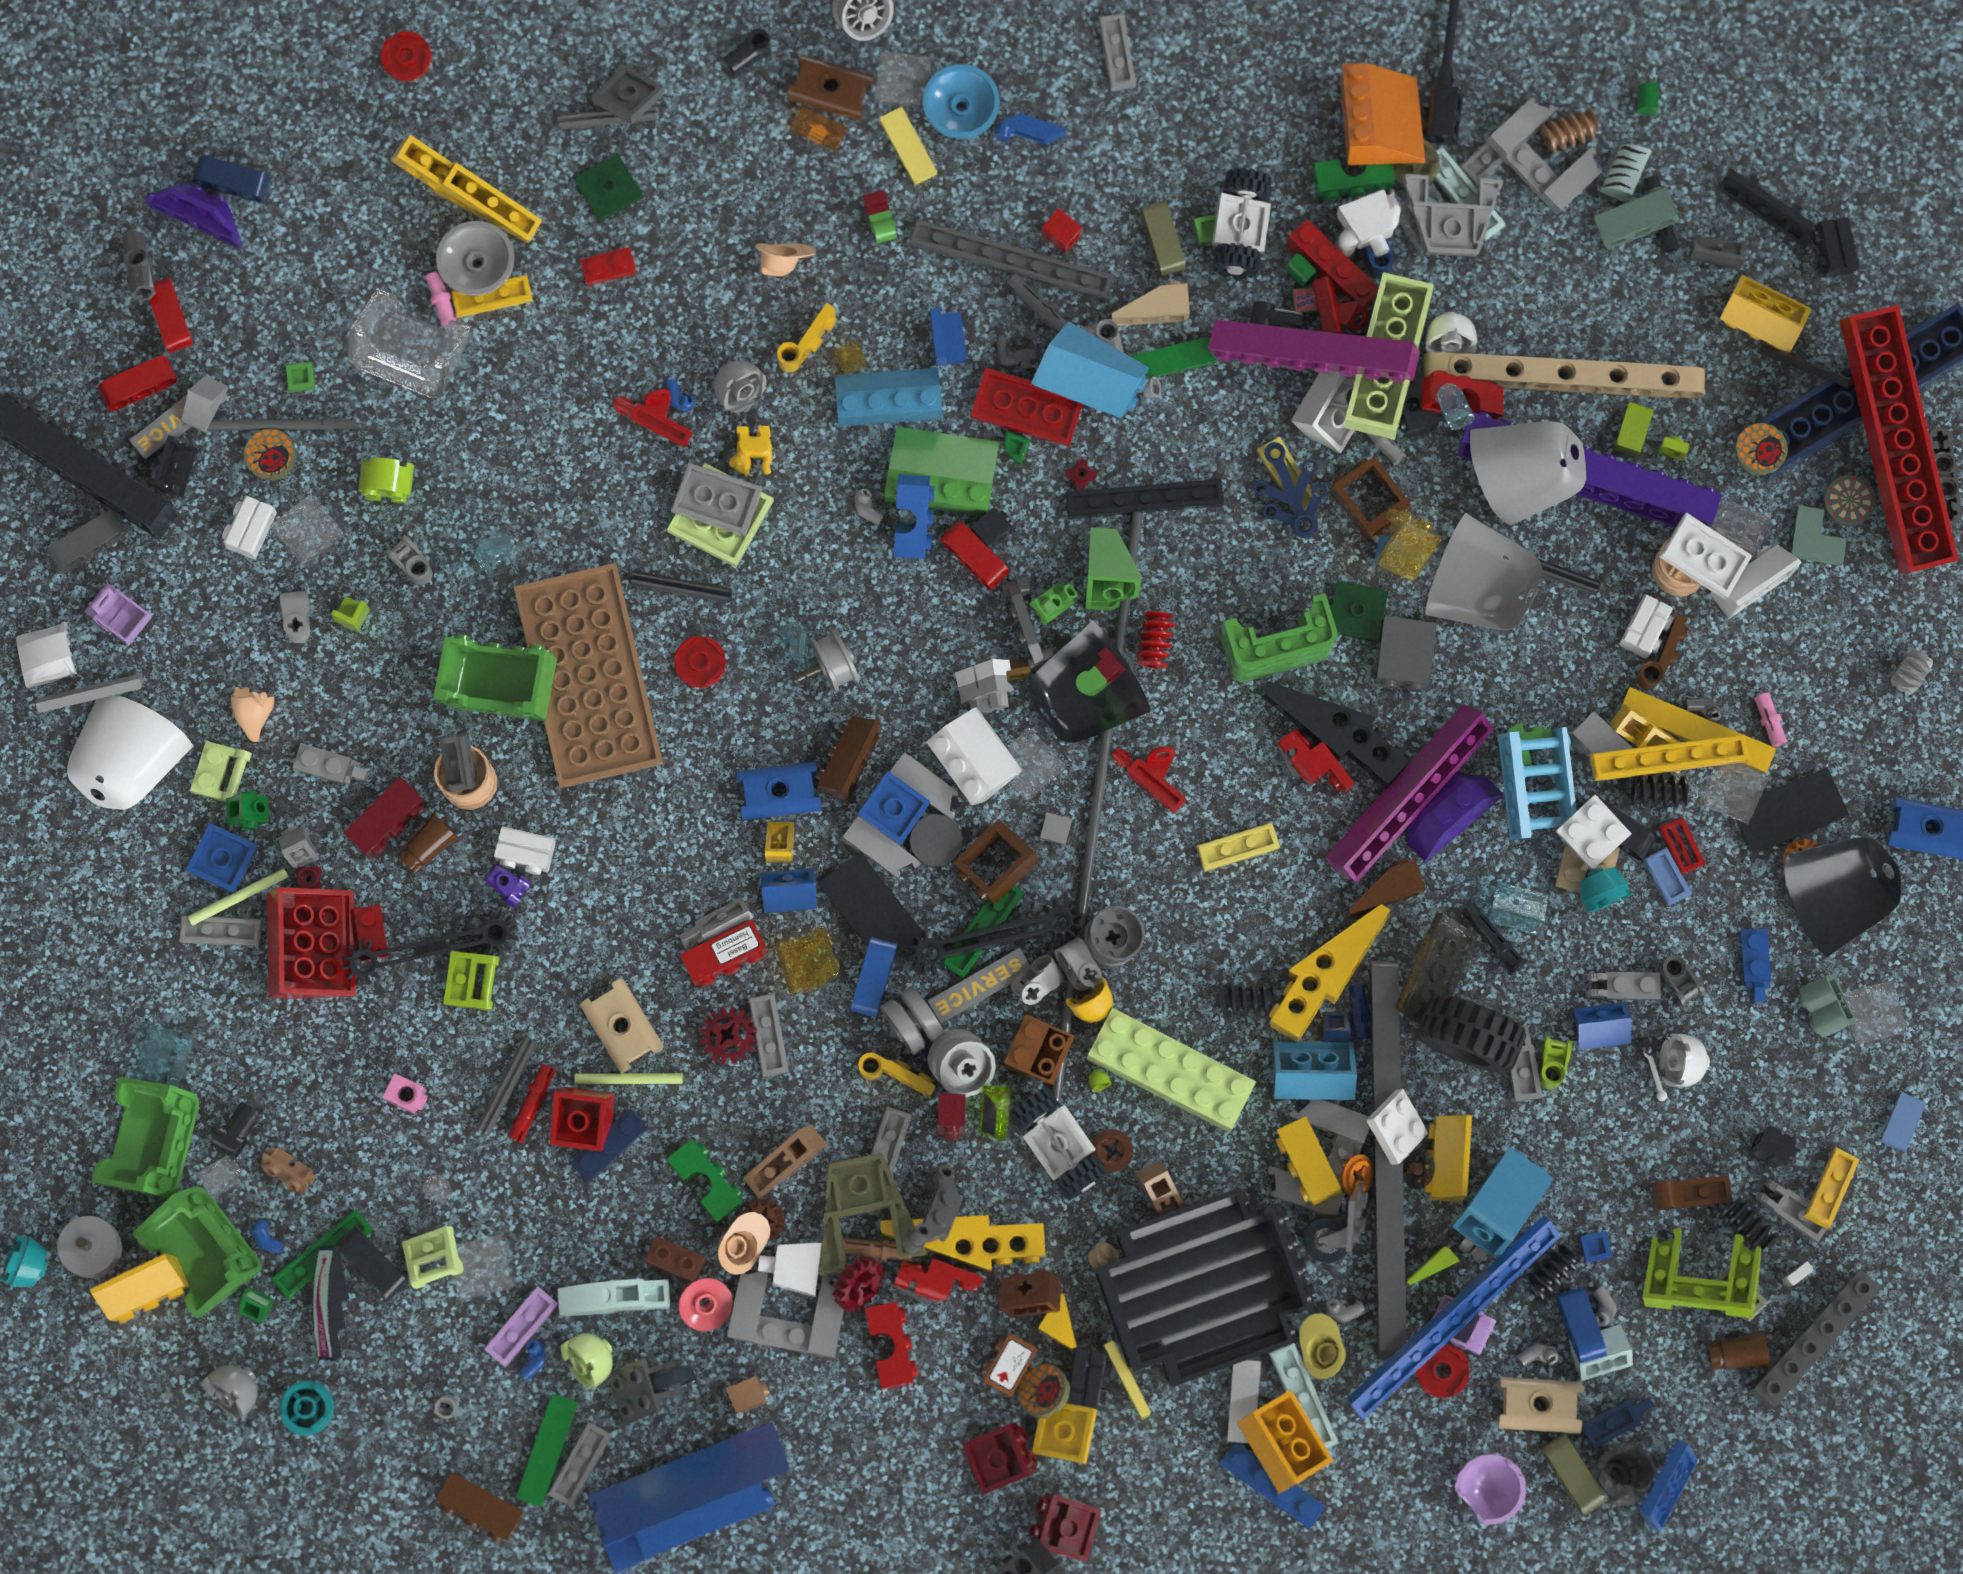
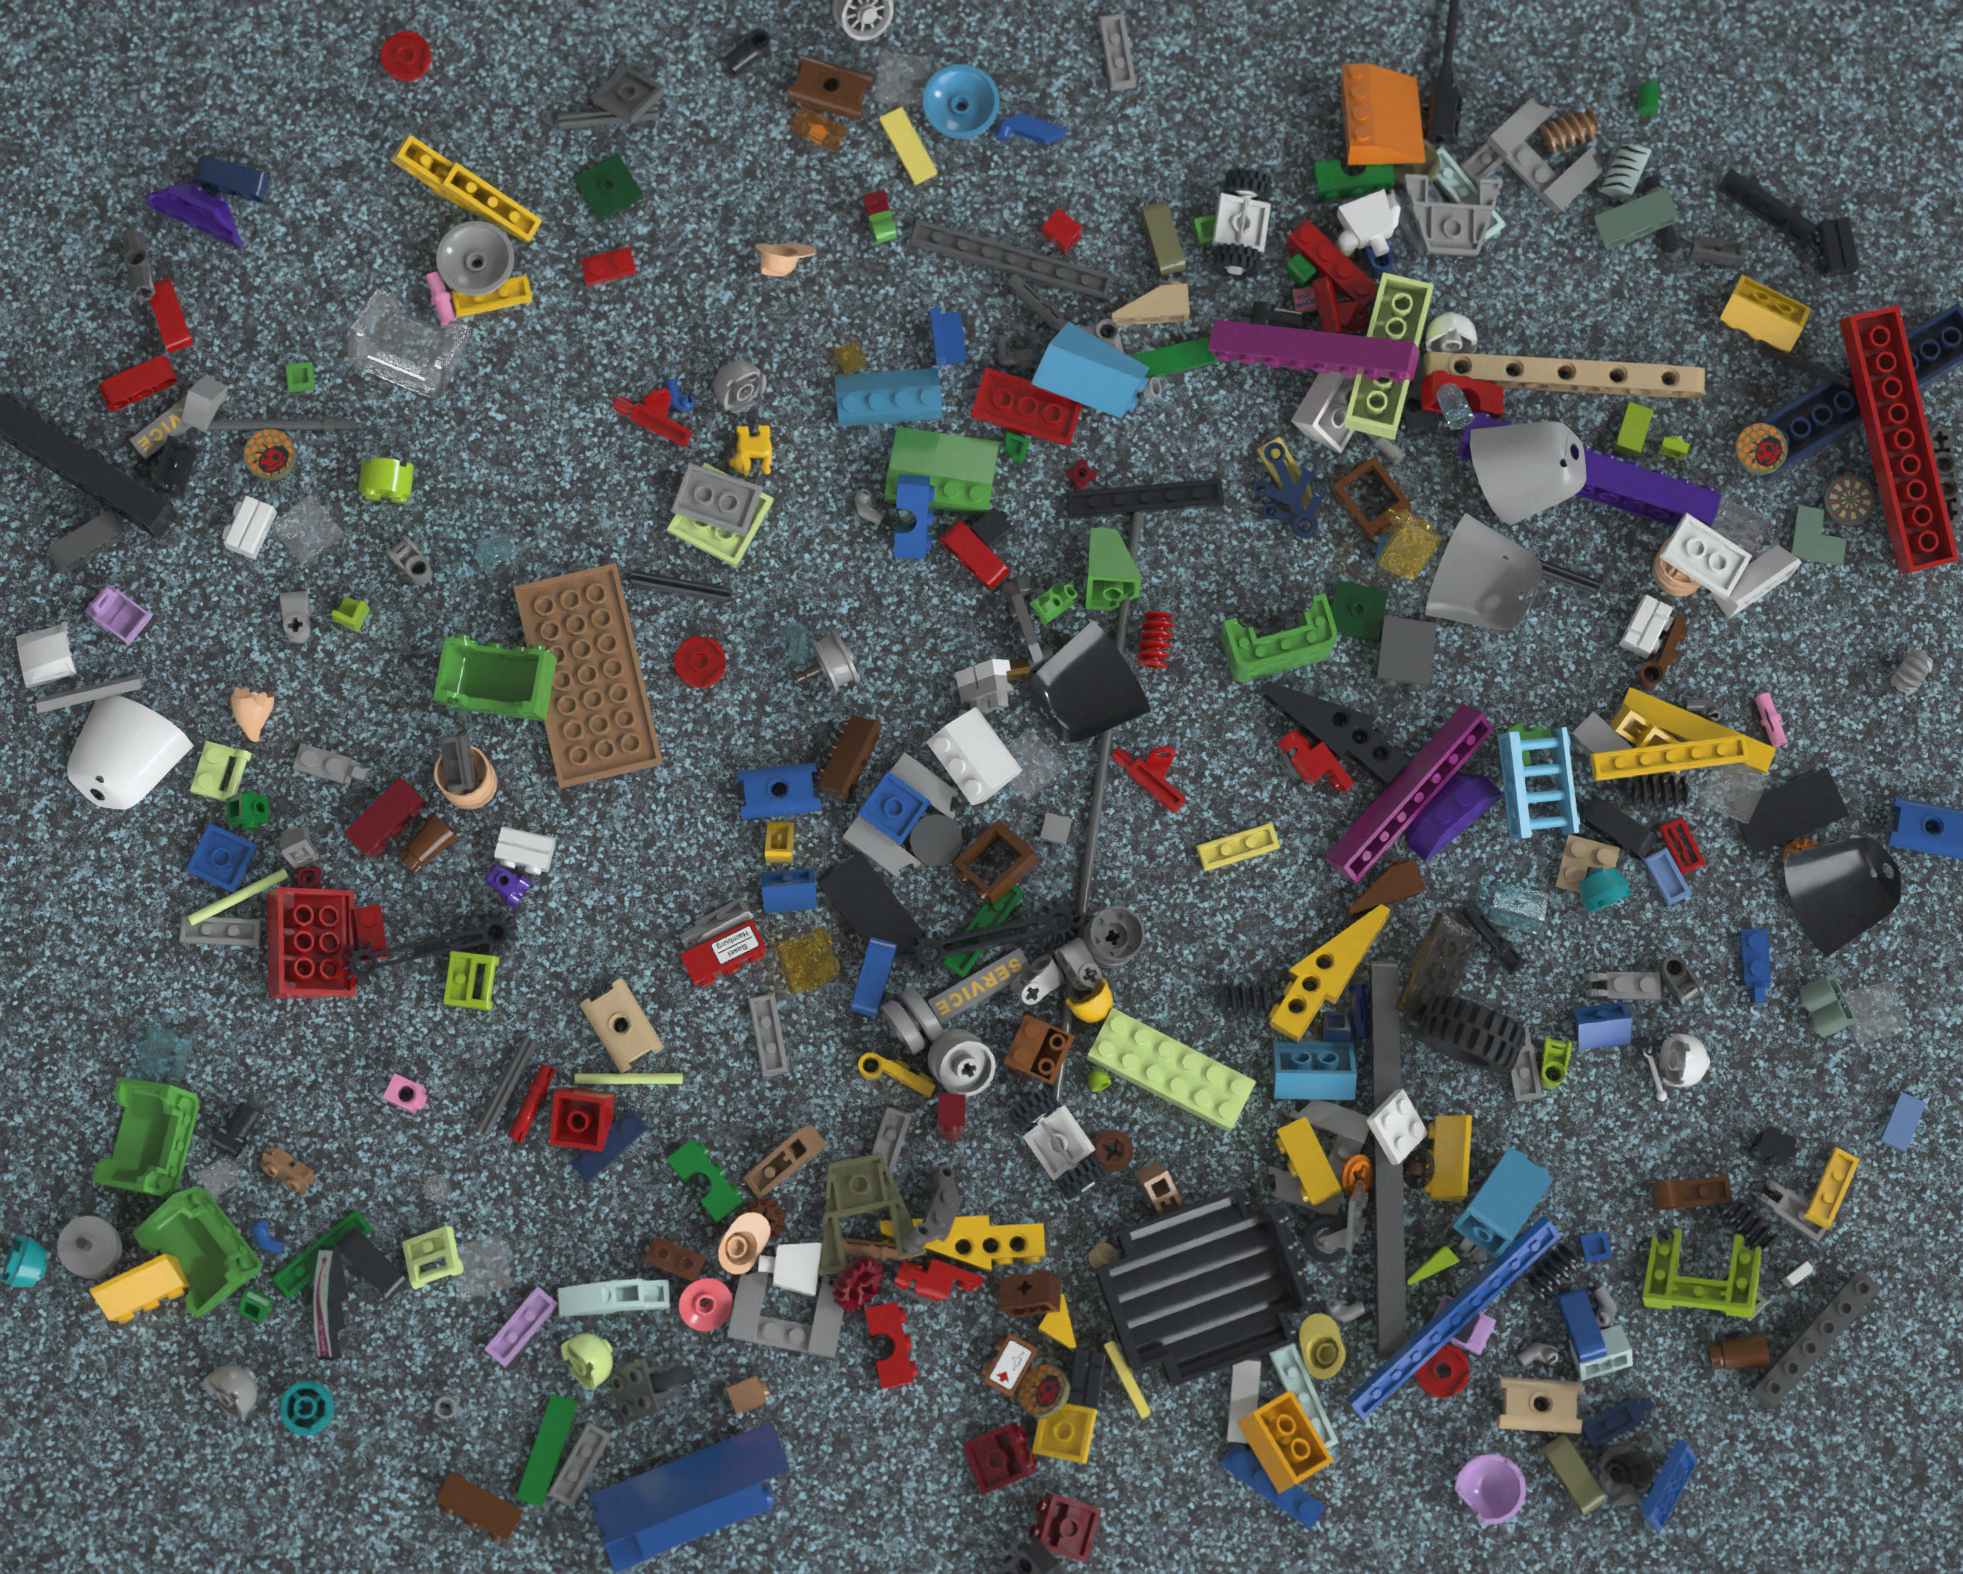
blue arm [518,1340,546,1381] -> none
dark red gear [700,1007,758,1065] -> none
yellow plate [777,303,837,372] -> none
clear neon green slope [979,1085,1010,1141] -> none
leg [1076,647,1126,696] -> none
white plate [1555,795,1632,870] -> none

